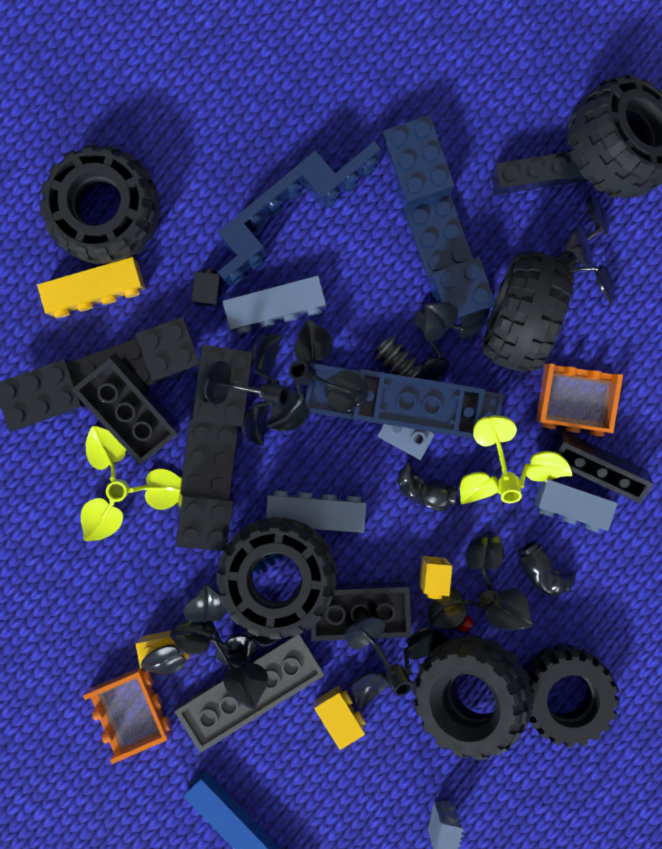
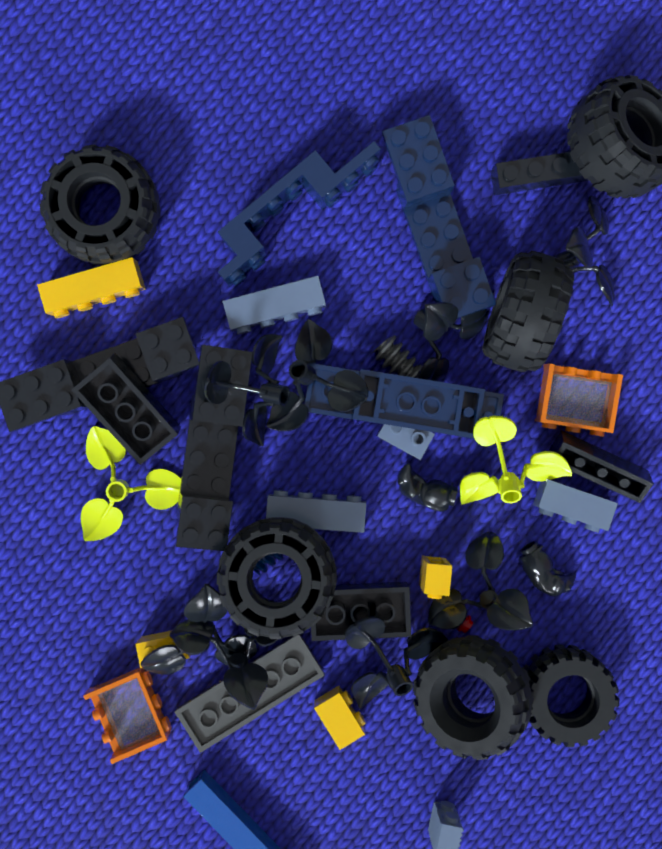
black brick [192,269,222,307] -> none

